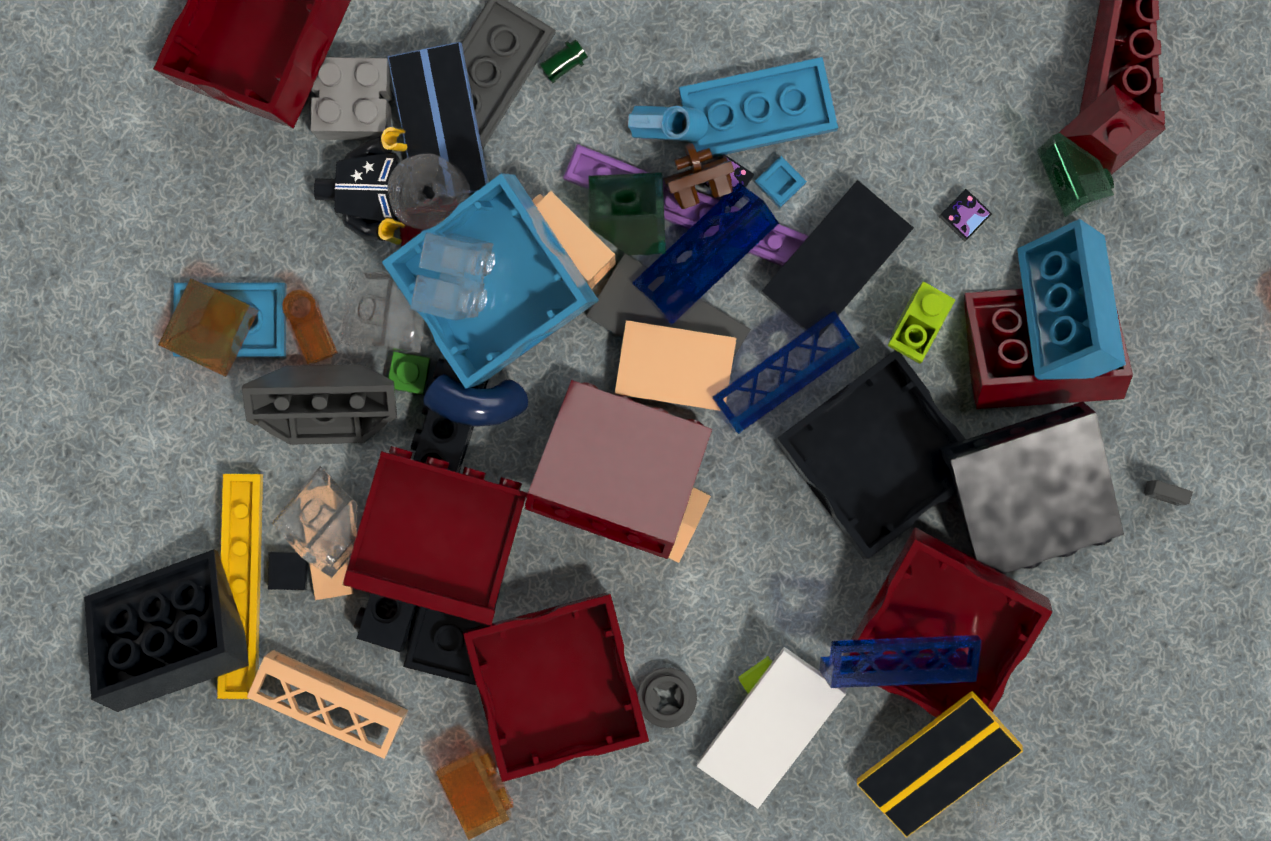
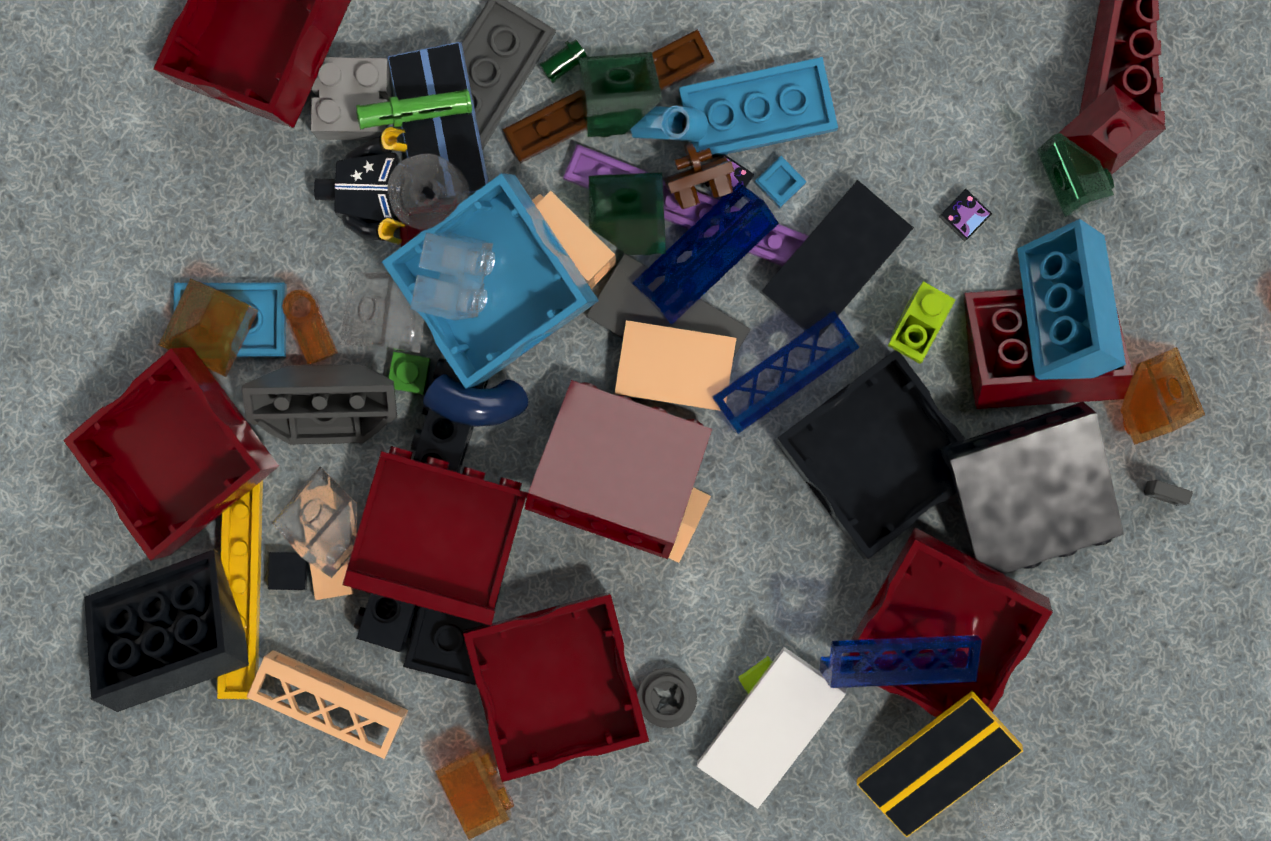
none -> dark red tile [63,347,279,561]
none -> bright green pin [356,89,472,130]
none -> reddish brown tile [503,29,715,164]
none -> clear green slope [579,52,662,138]
none -> clear orange slope [1120,347,1205,445]

